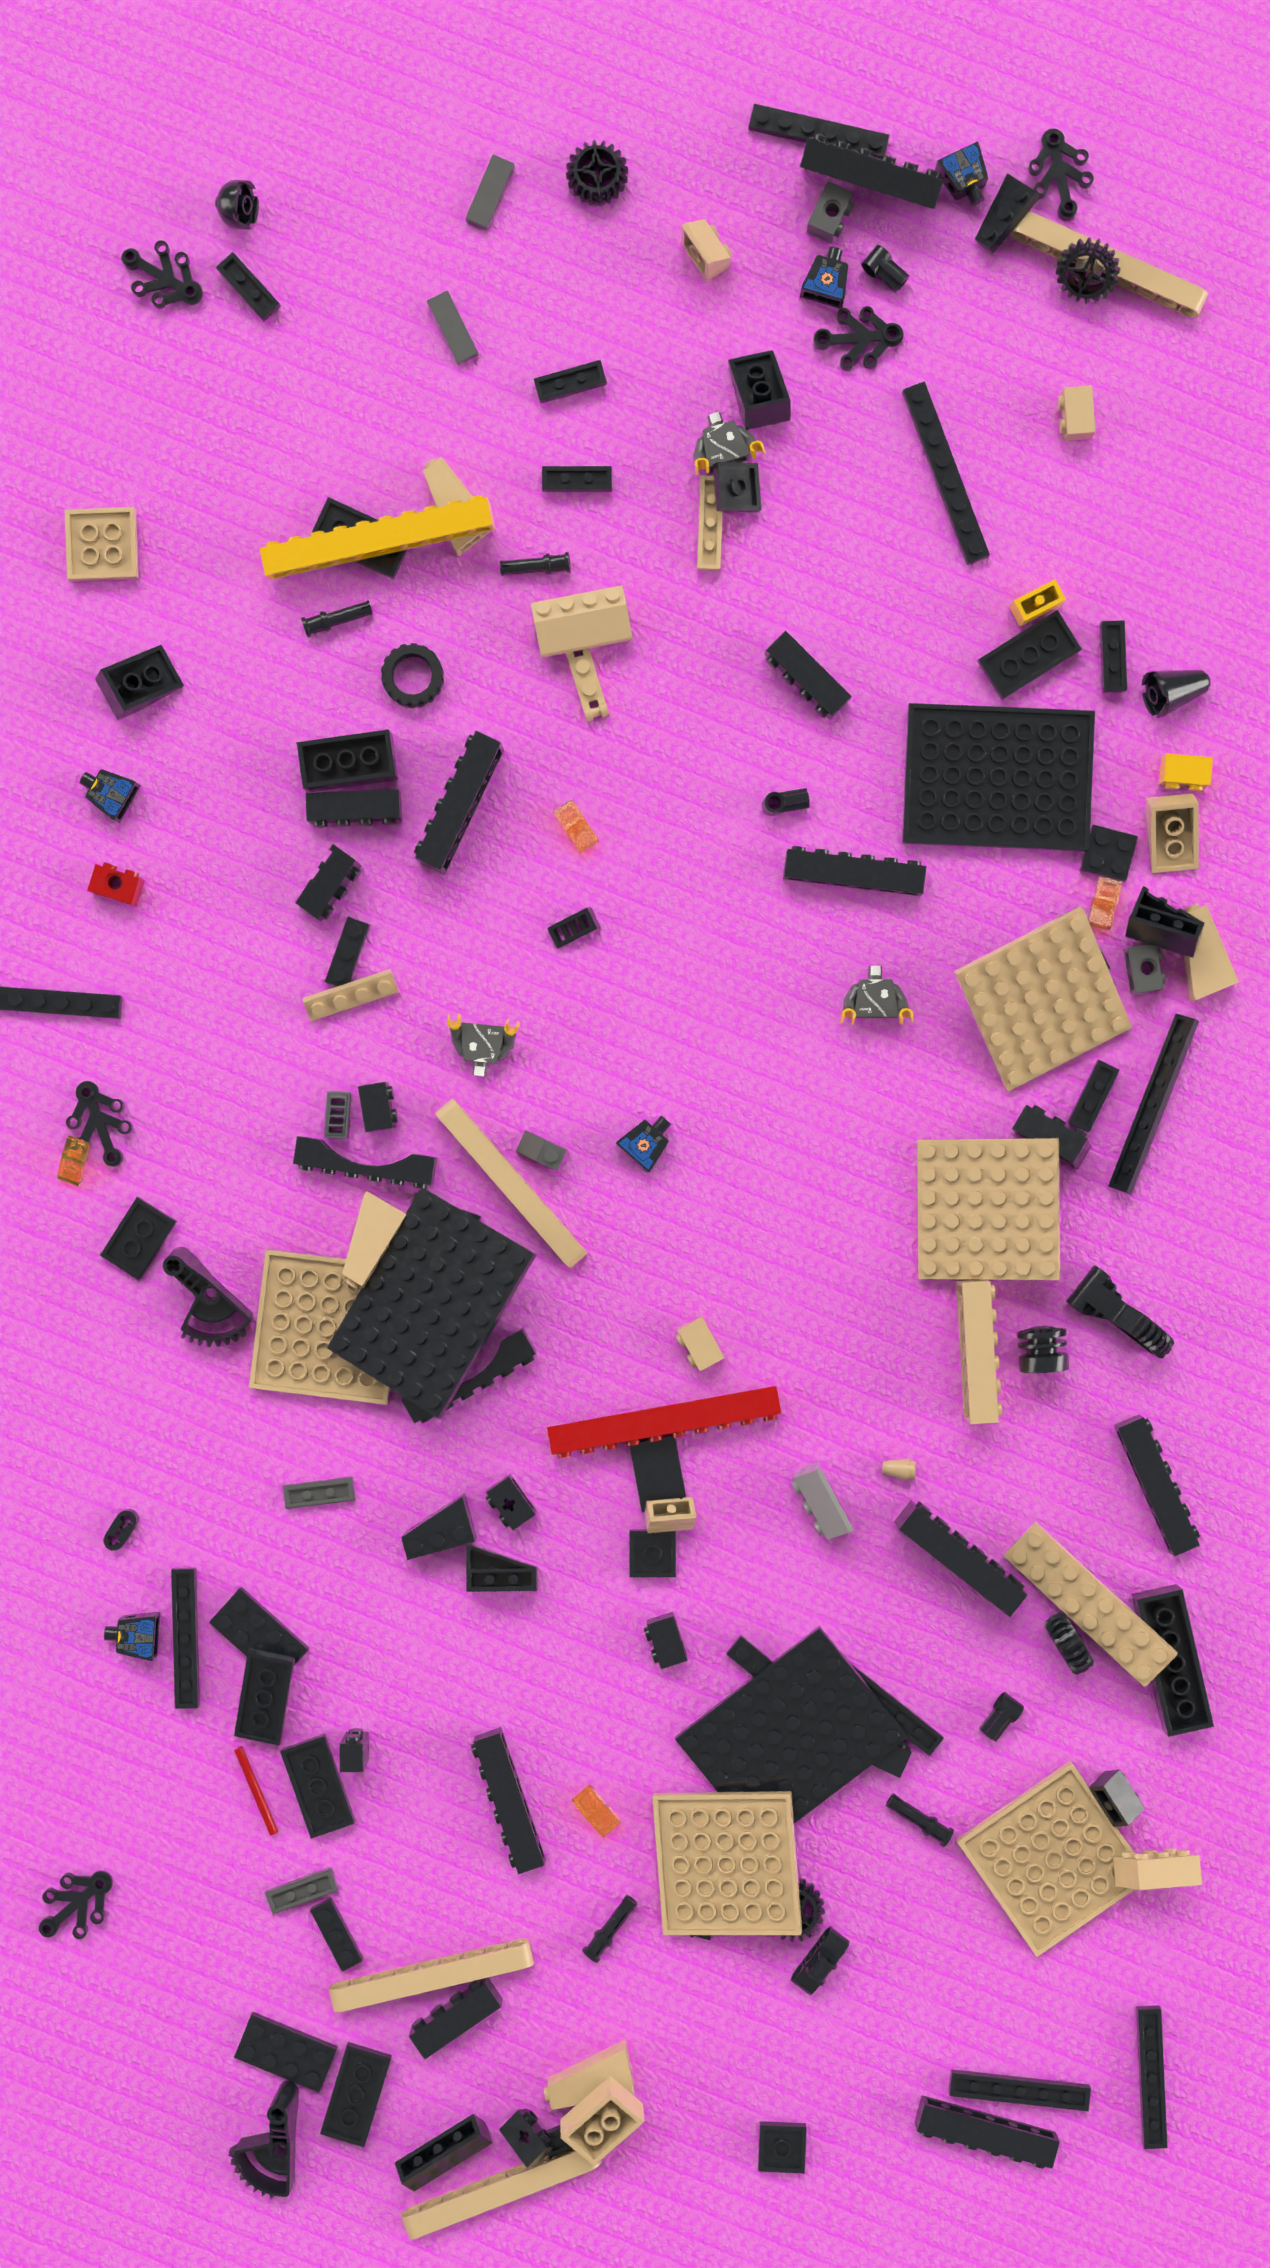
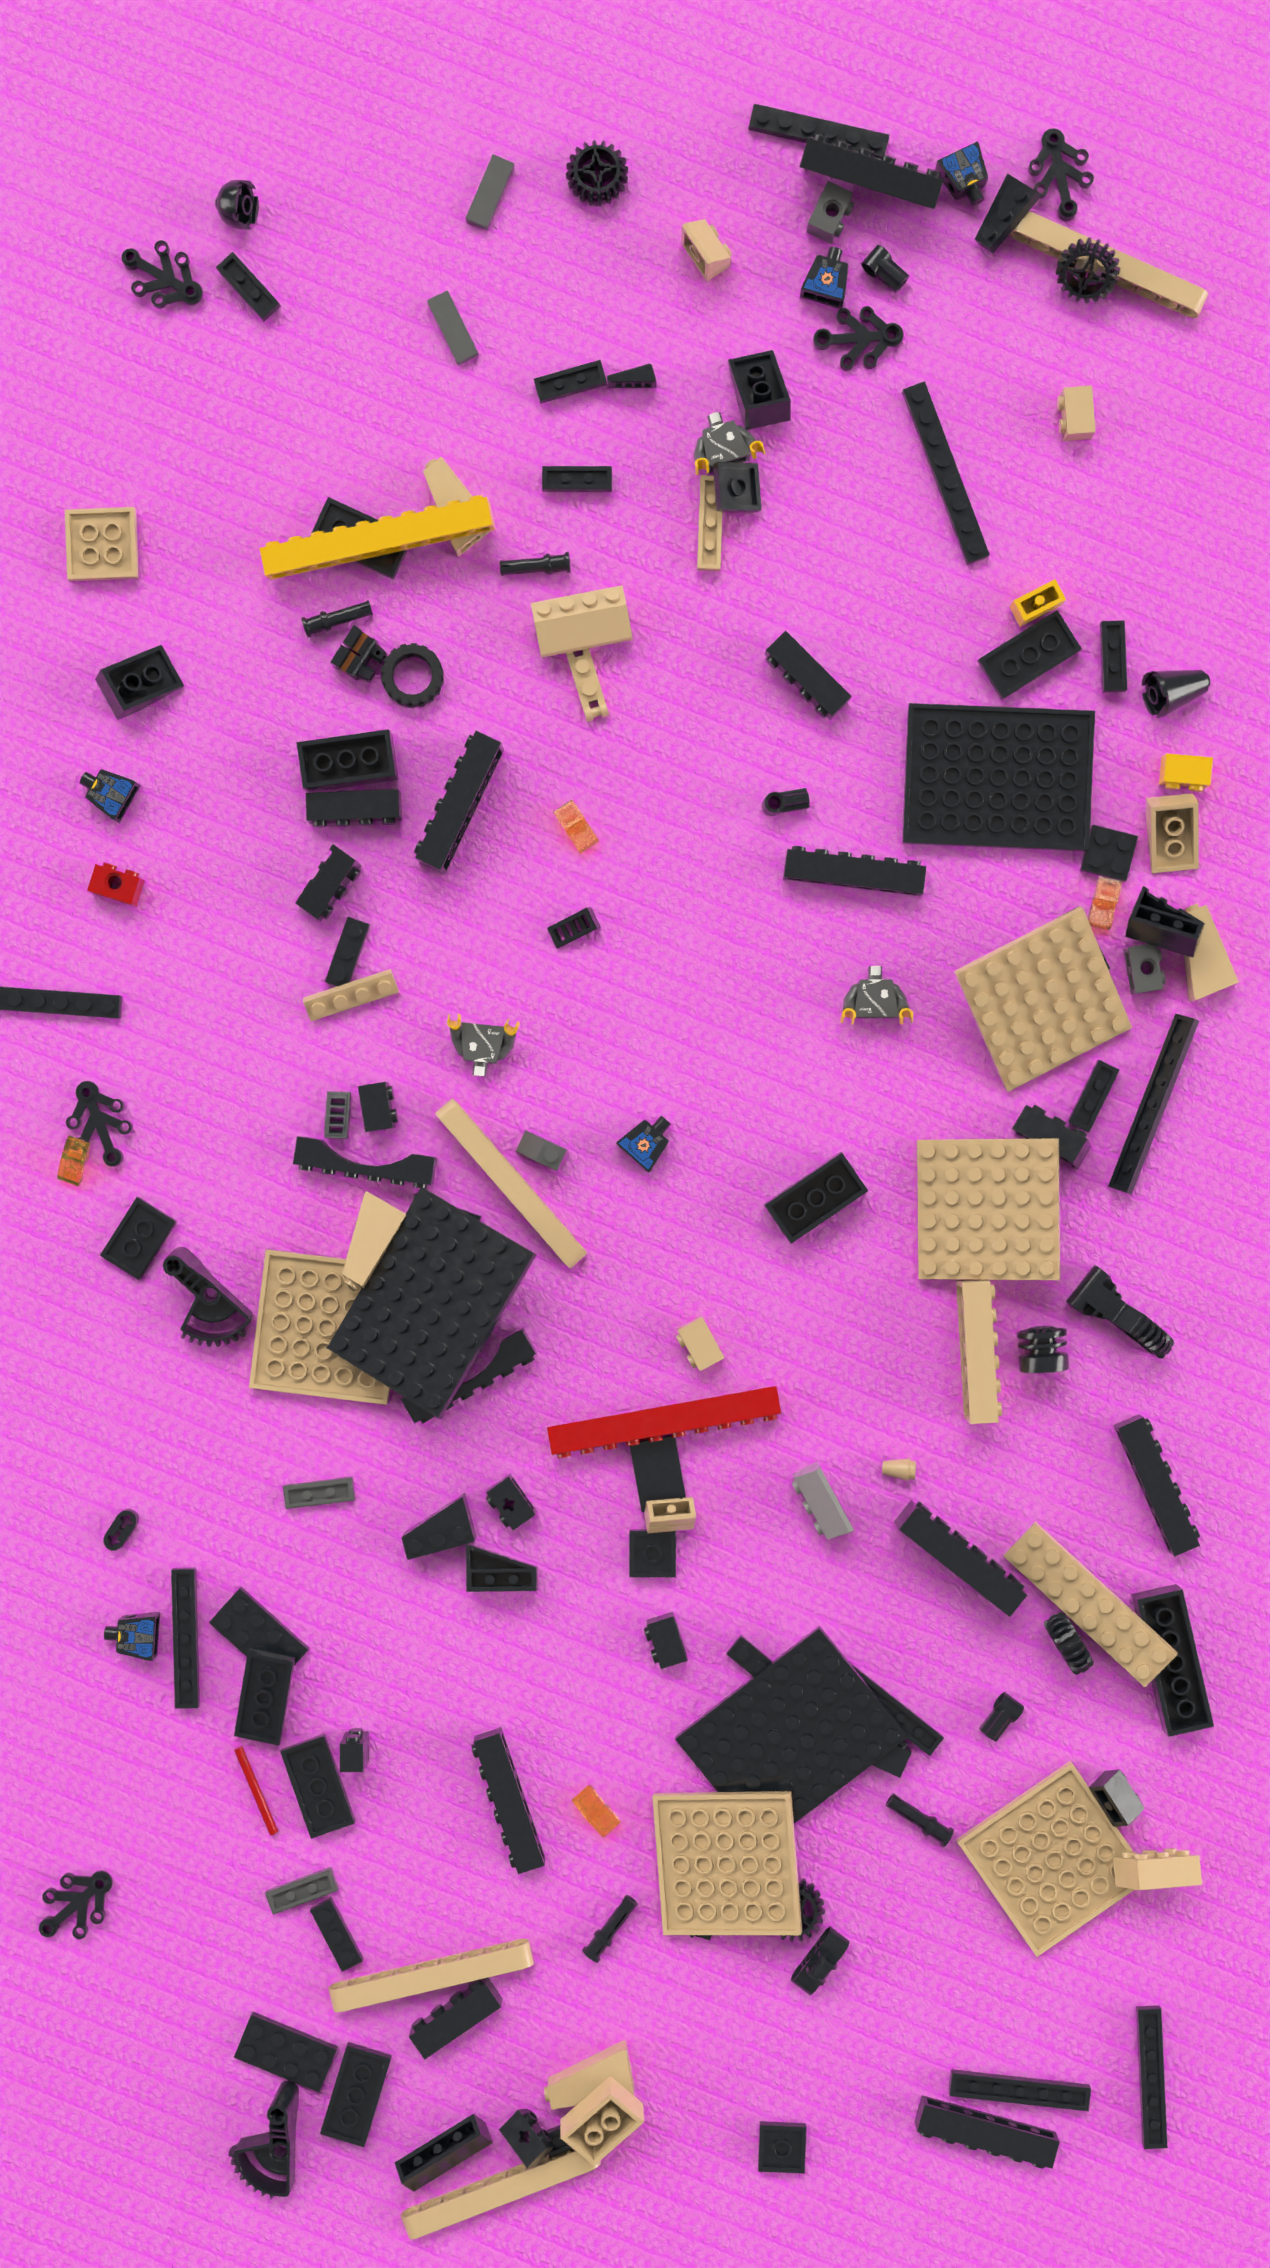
none -> black hips [330,625,387,683]
none -> black slope [607,363,656,388]
none -> black brick [763,1152,868,1244]

